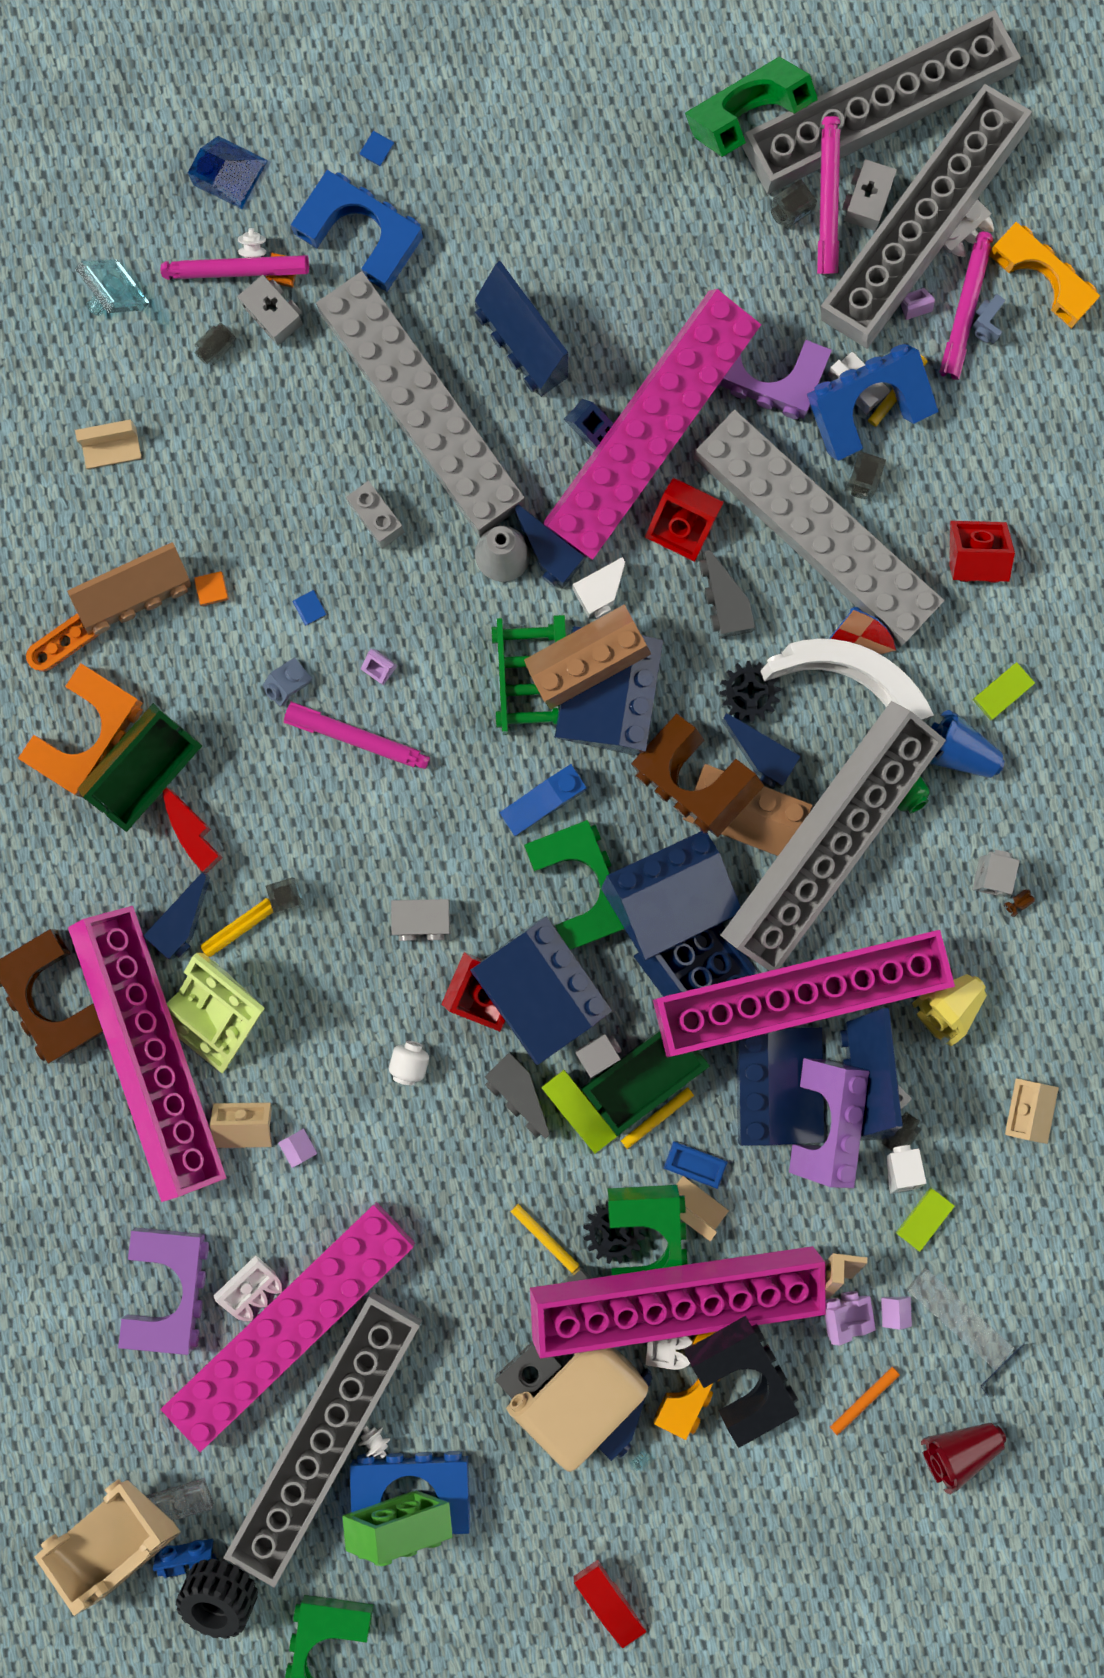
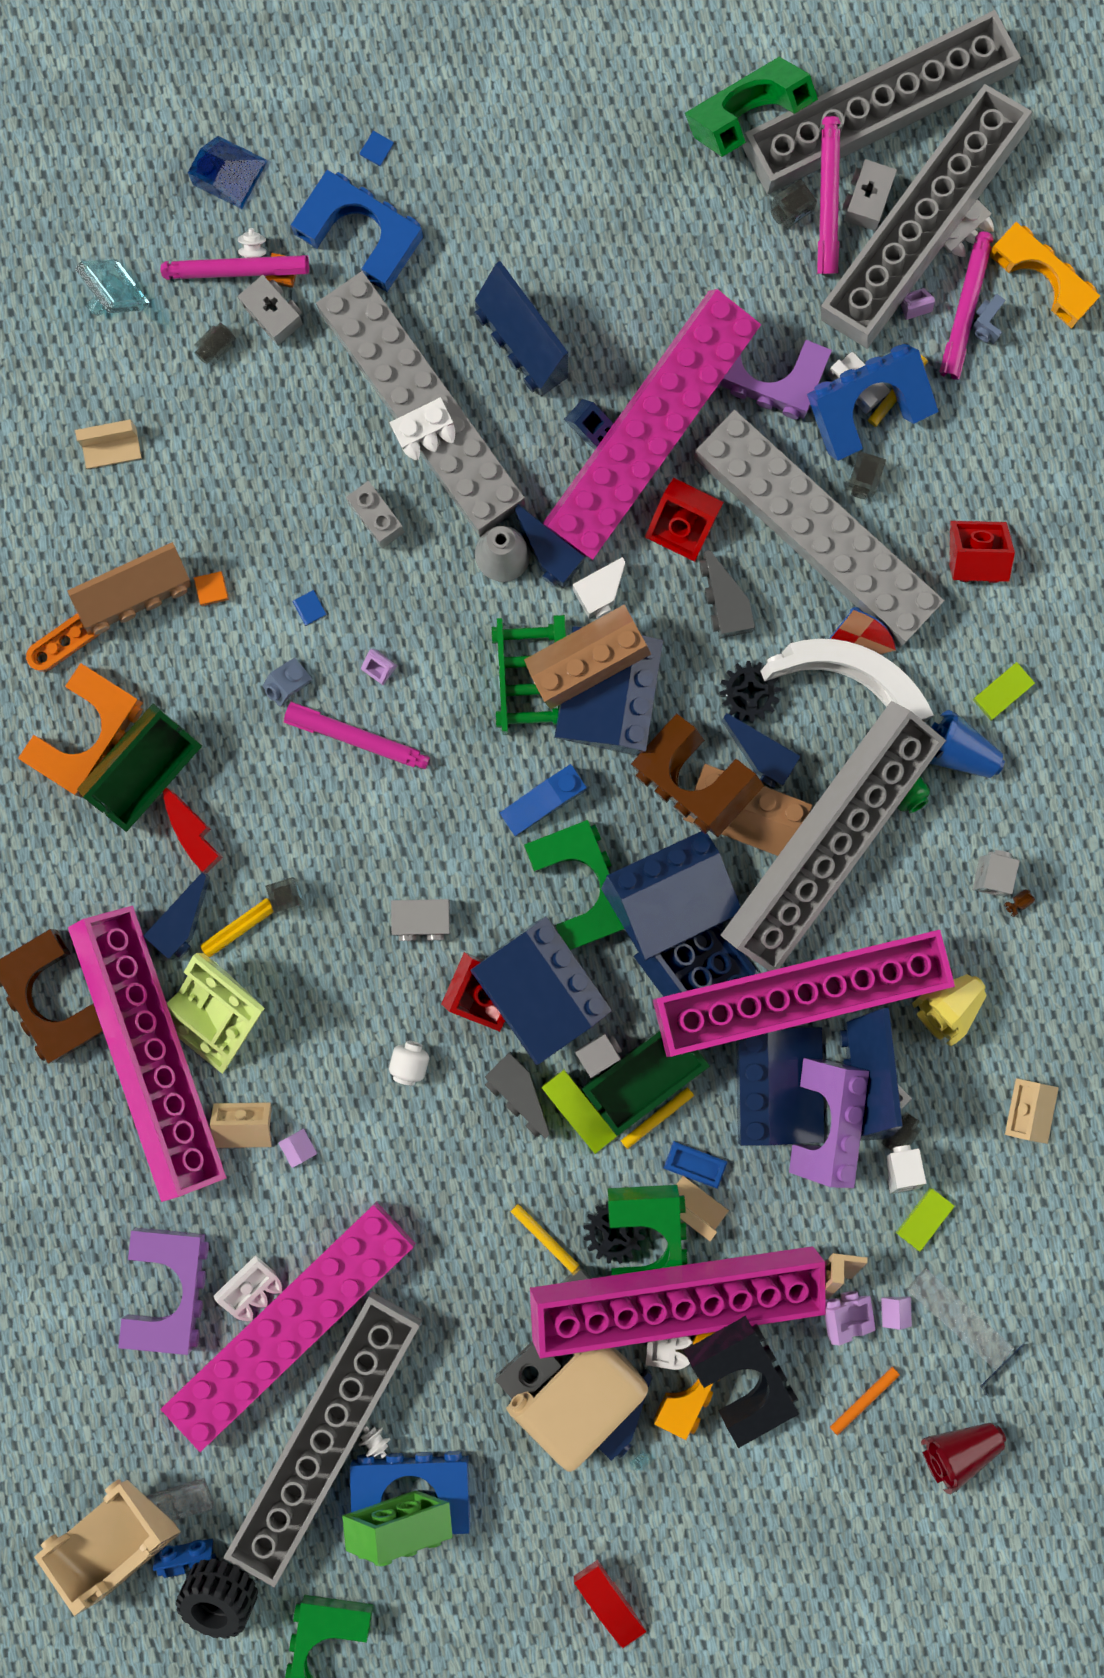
none -> white plate [389,397,455,461]

